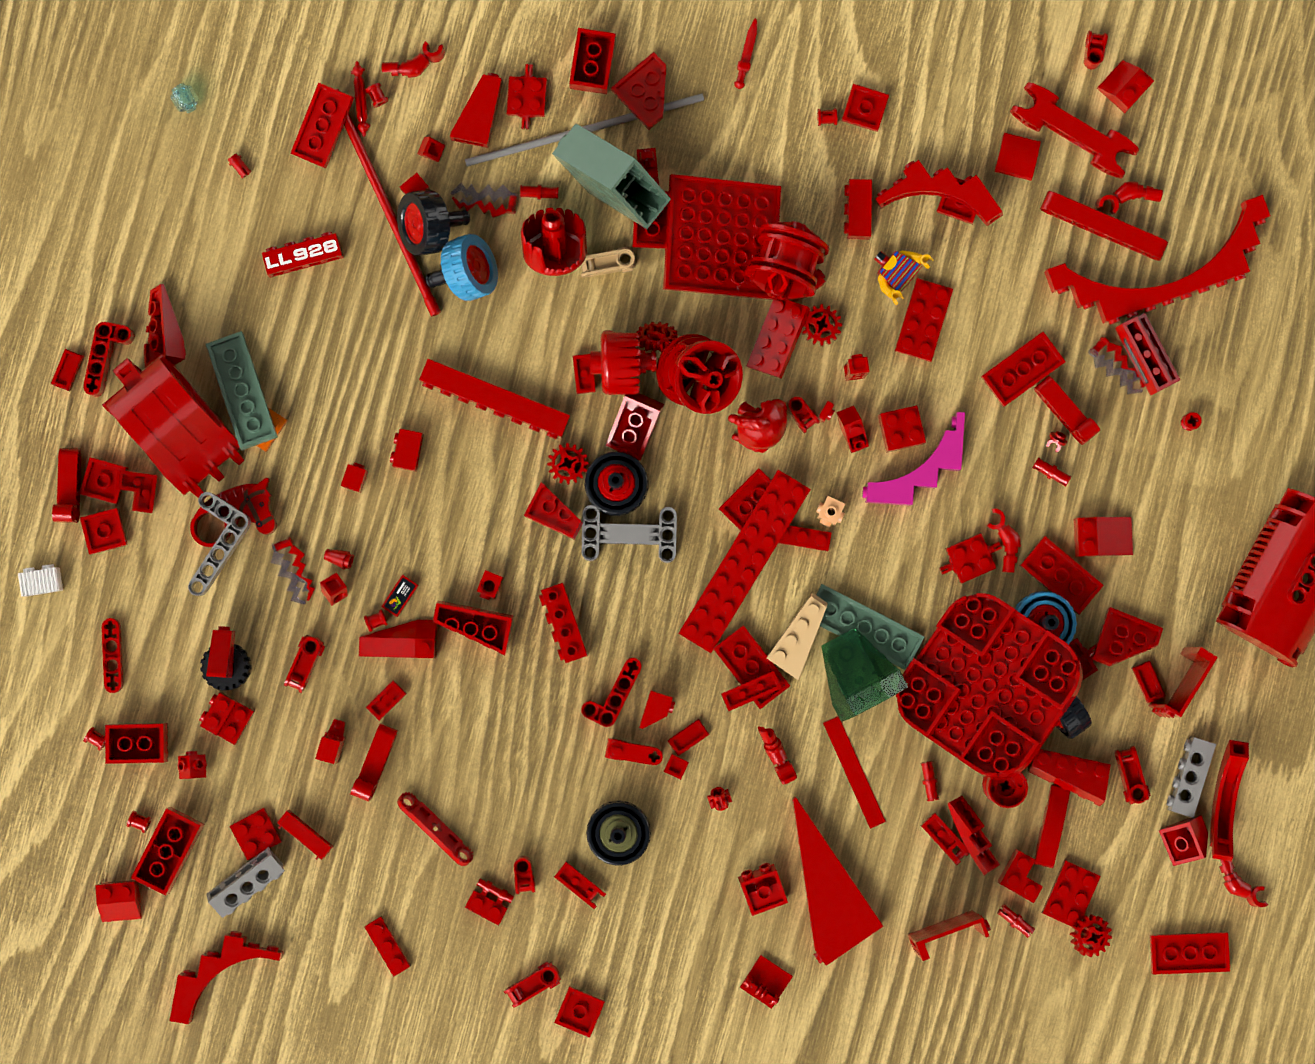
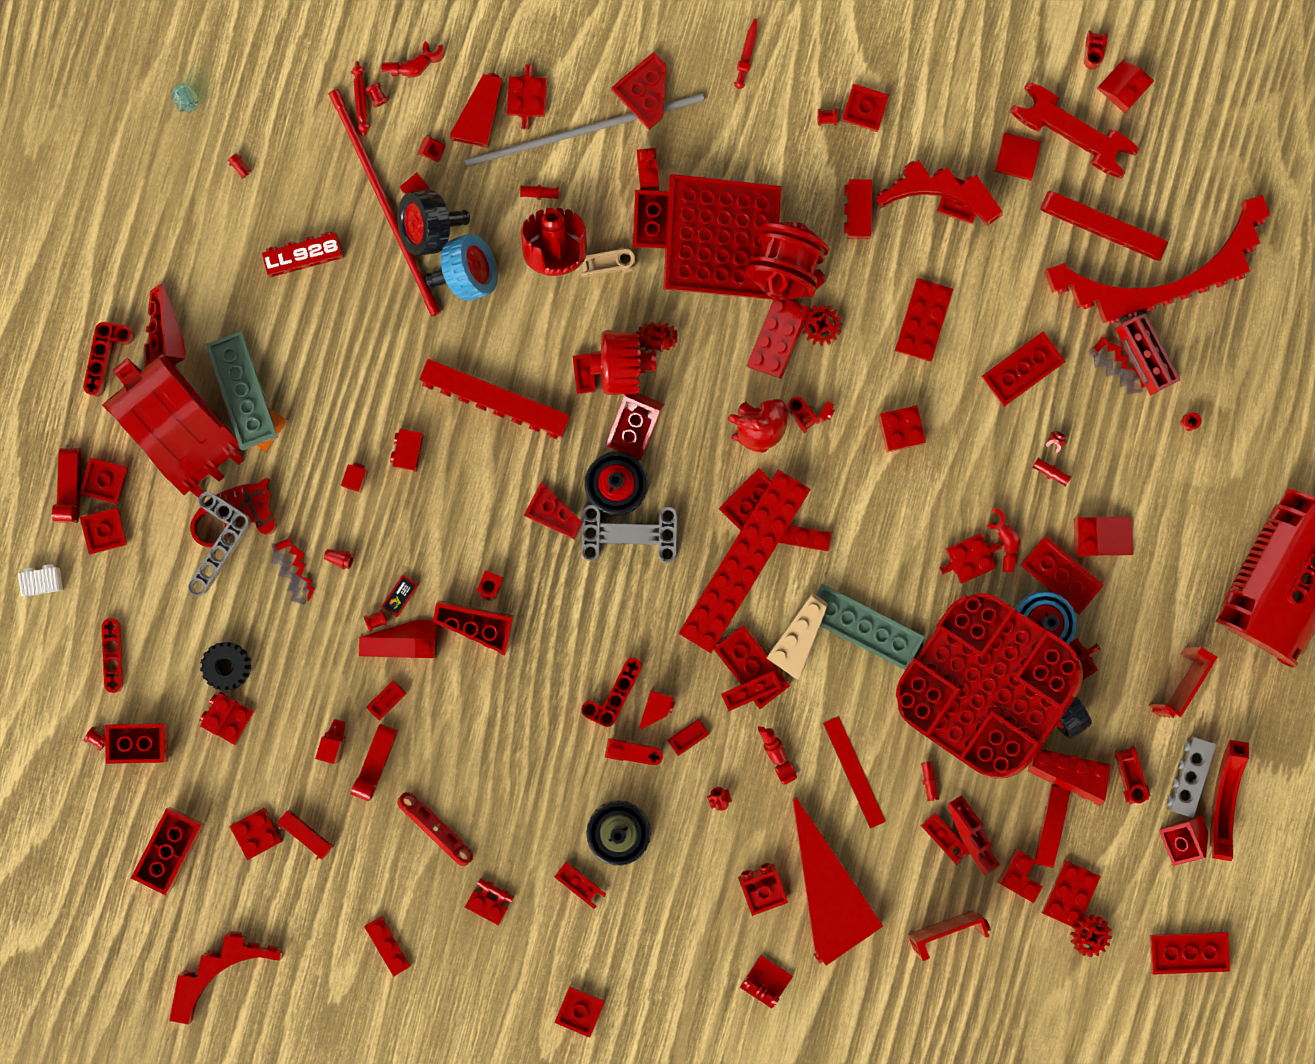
red tile [51,349,84,392] -> none
red slope [95,880,142,922] -> none
red plate [115,470,157,513] -> none
red bush [126,810,152,833] -> none
red brick [177,751,207,779] -> none
red slope [206,626,235,678] -> none
light grey brick [206,847,285,918] -> none
red piece [284,635,326,694] -> none
red plate [290,82,355,168] -> none
red brick [320,572,348,606] -> none
piece [451,183,518,218] -> none
red piece [503,961,561,1008] -> none
red piece [514,856,536,894] -> none
red brick [539,583,588,663] -> none
red gear [547,443,589,485] -> none
sand green brick [552,124,671,229] -> none
red brick [569,28,616,95] -> none
red wheel [656,334,743,414] -> none
red plate [663,754,689,780] -> none
light nougat brick [816,496,845,527] -> none
clear green wedge [821,628,909,722] -> none
red slope [836,405,869,453] -> none
red container [844,354,870,381] -> none
dark pink arch [862,412,965,506] -> none
torso [874,250,934,305] -> none
red wheel [982,772,1028,808] -> none
red pin [997,904,1035,938] -> none
red beam [1034,376,1101,445] -> none
red plate [1092,607,1163,666] -> none
red piece [1095,181,1163,214] -> none
red tile [1131,661,1166,703] -> none
red piece [1219,860,1268,907] -> none

